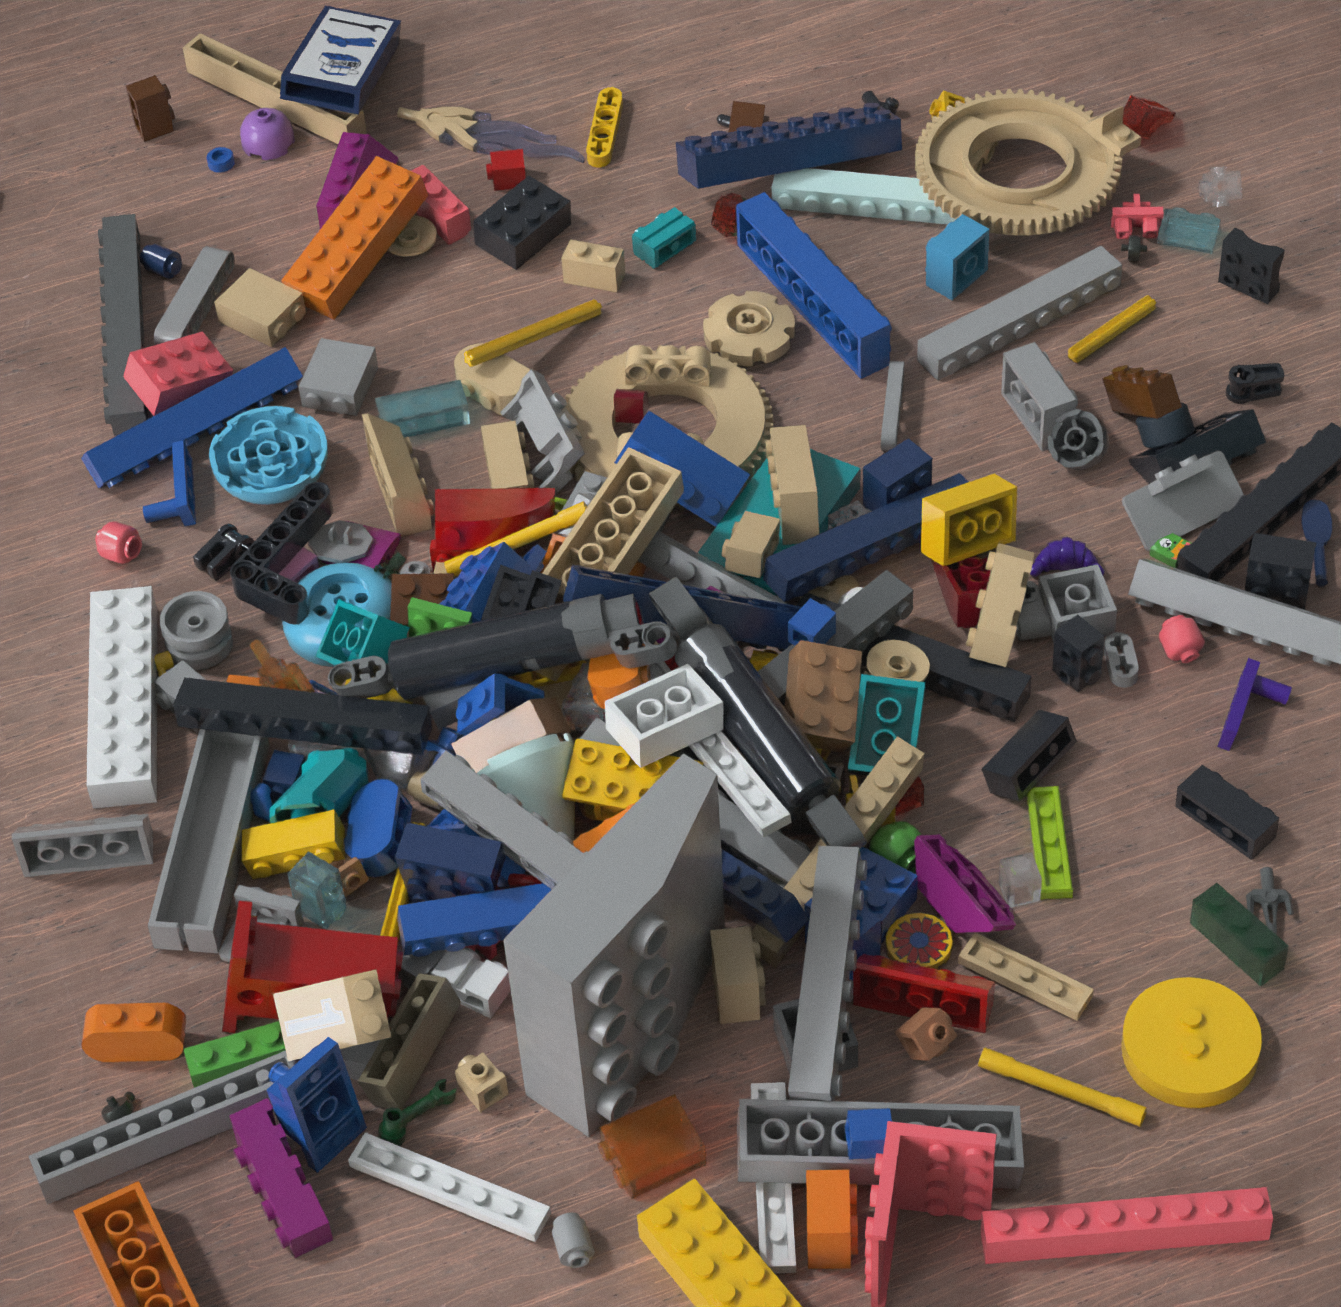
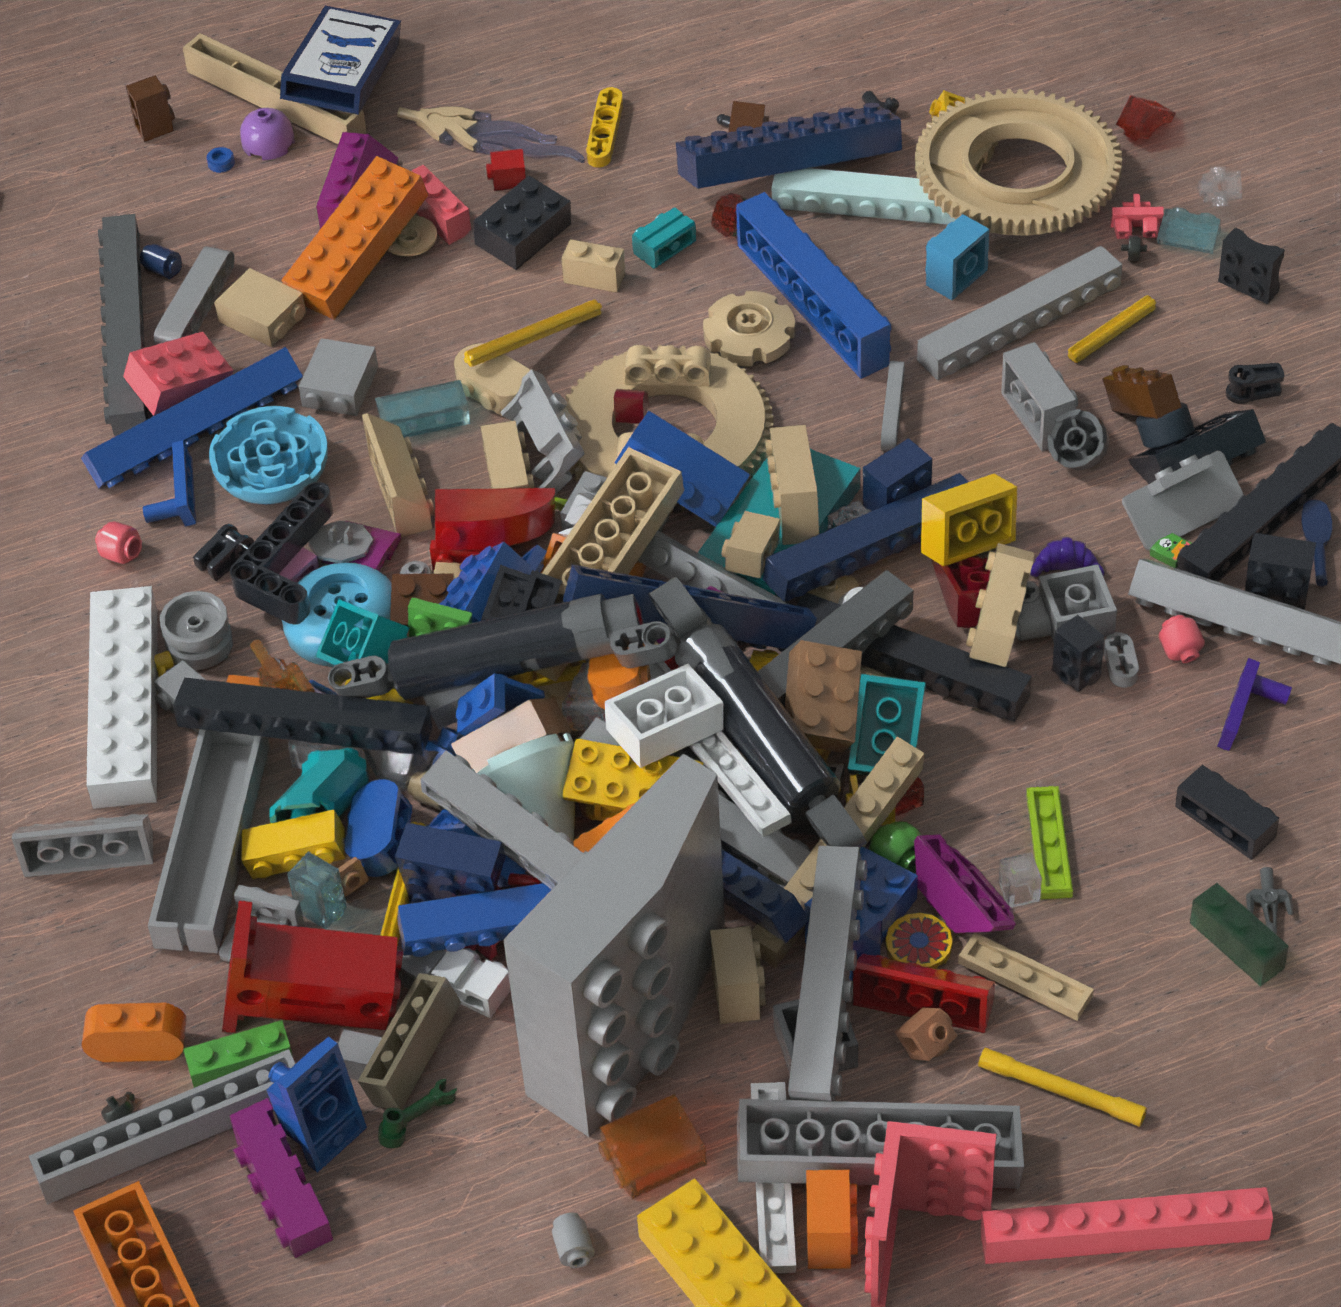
blue arm [250,783,272,823] -> none
dark blue brick [262,750,306,802] -> none
tan slope [273,970,391,1061] -> none
white plate [348,1133,551,1242] -> none
clear green piece [374,552,407,582] -> none
yellow piece [444,501,587,577] -> none
tan brick [455,1053,509,1113] -> none
blue brick [788,598,836,646] -> none
blue brick [845,1108,892,1160] -> none
tan dish [867,640,930,682] -> none
black brick [981,710,1077,802] -> none
tan slope [1082,106,1141,157] -> none
yellow brick [1121,977,1262,1108] -> none

